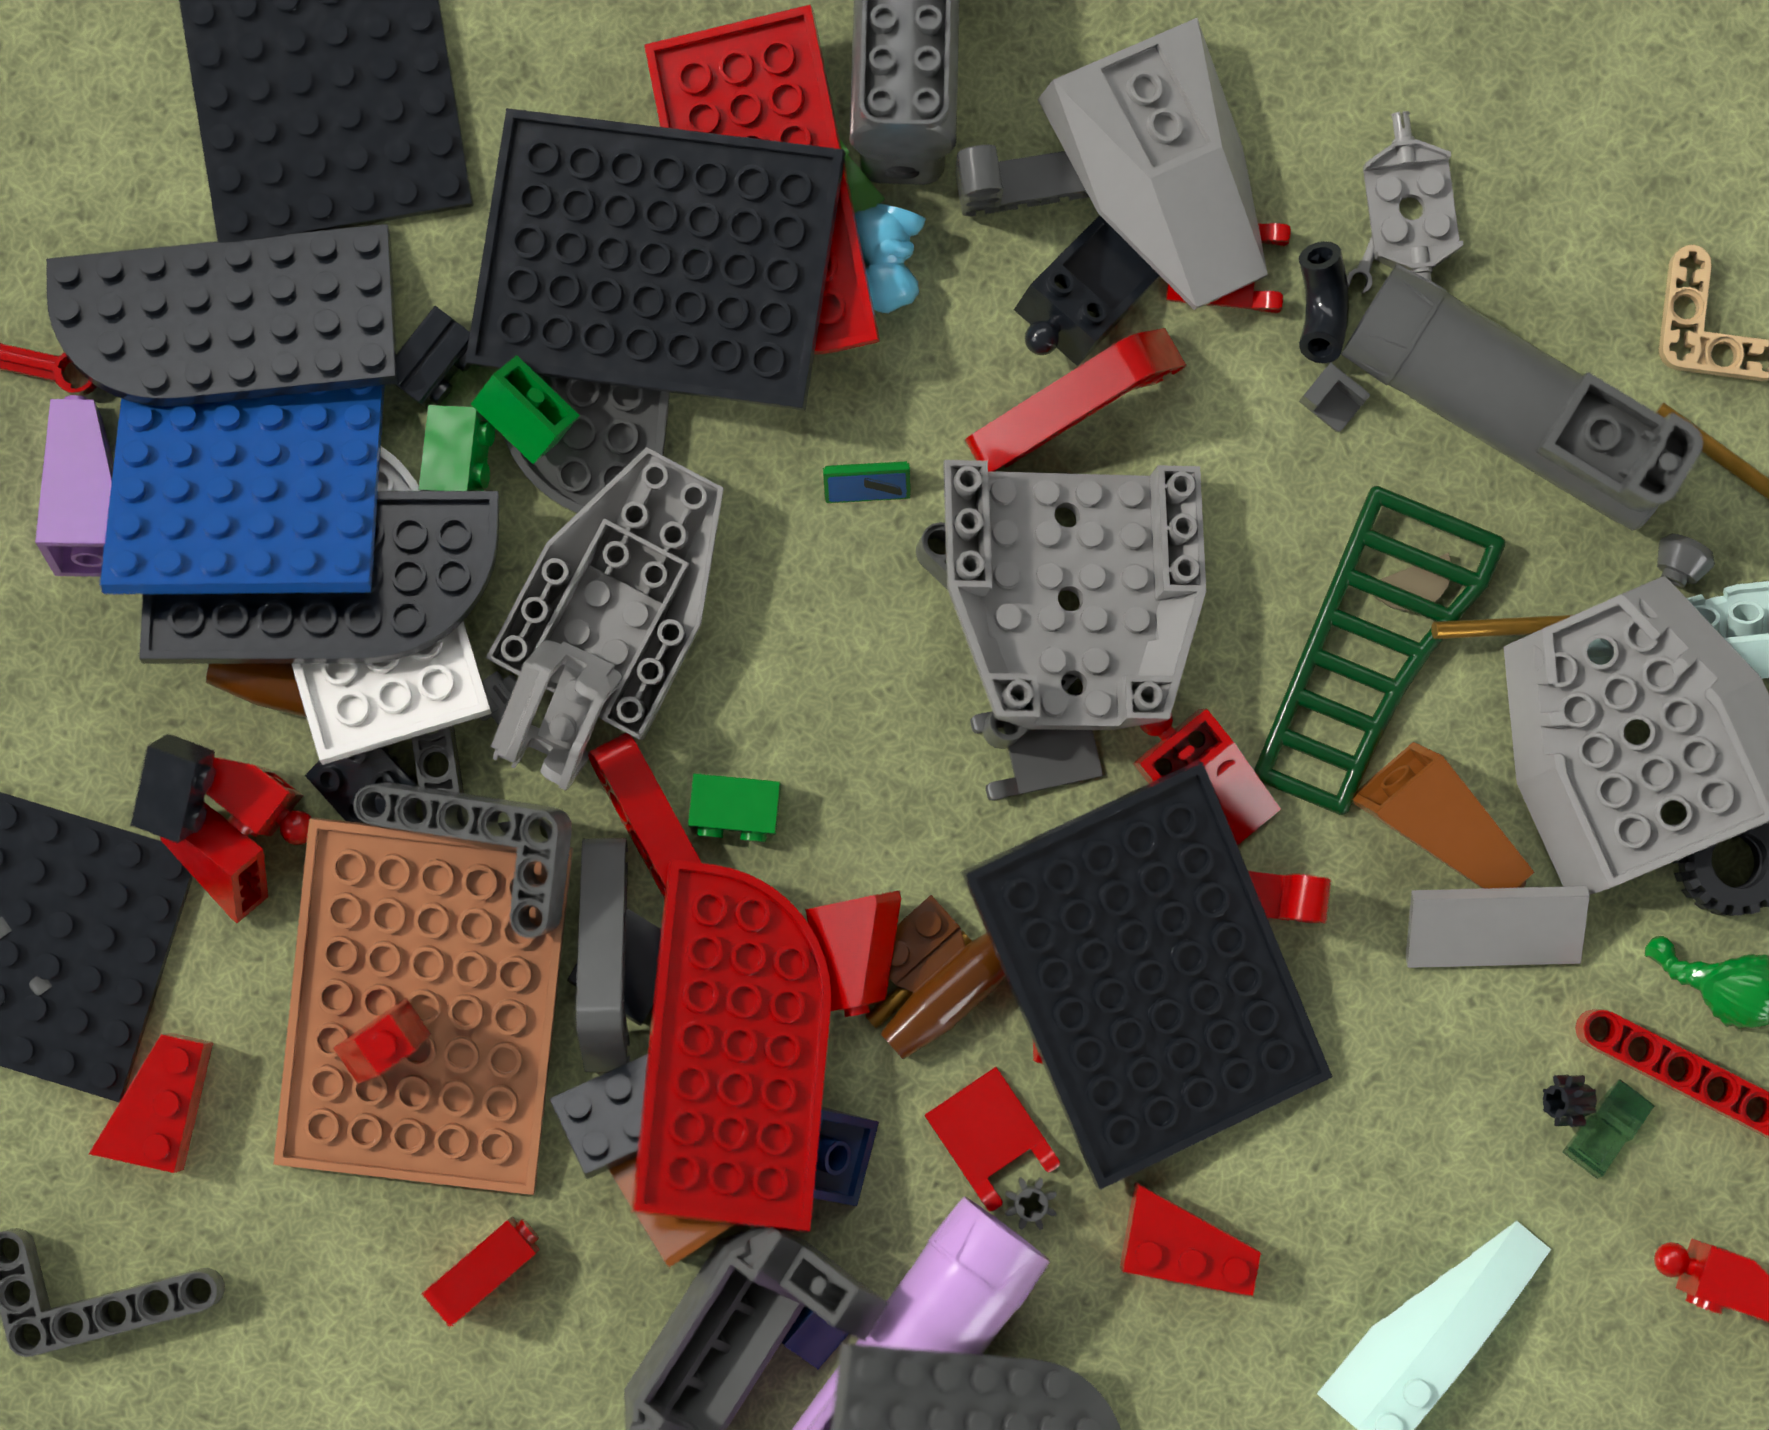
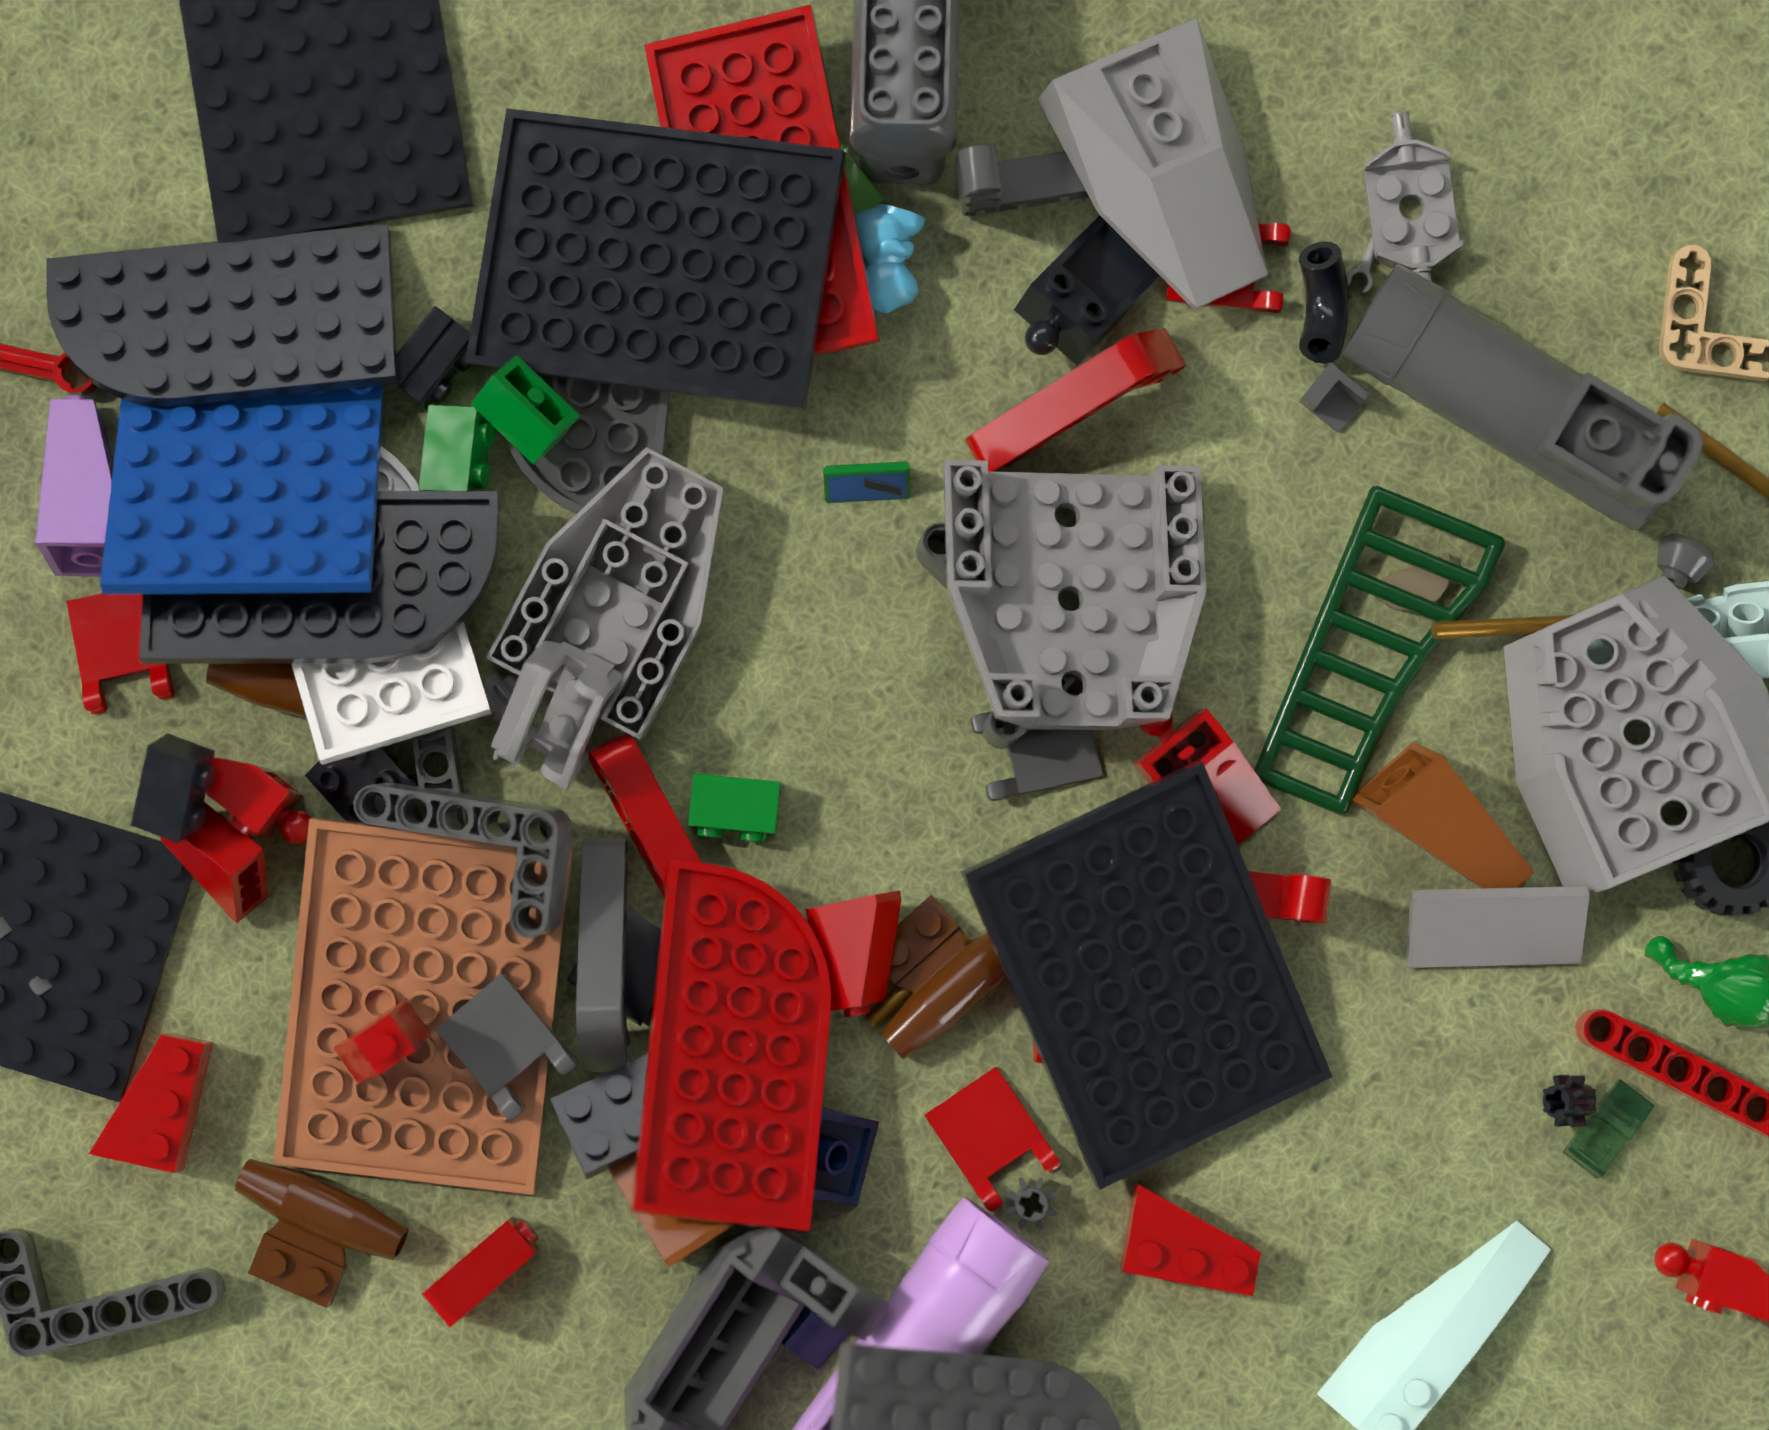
none -> red flag [66,593,175,714]
none -> reddish brown plate [235,1159,409,1308]
none -> dark grey flag [436,973,578,1120]

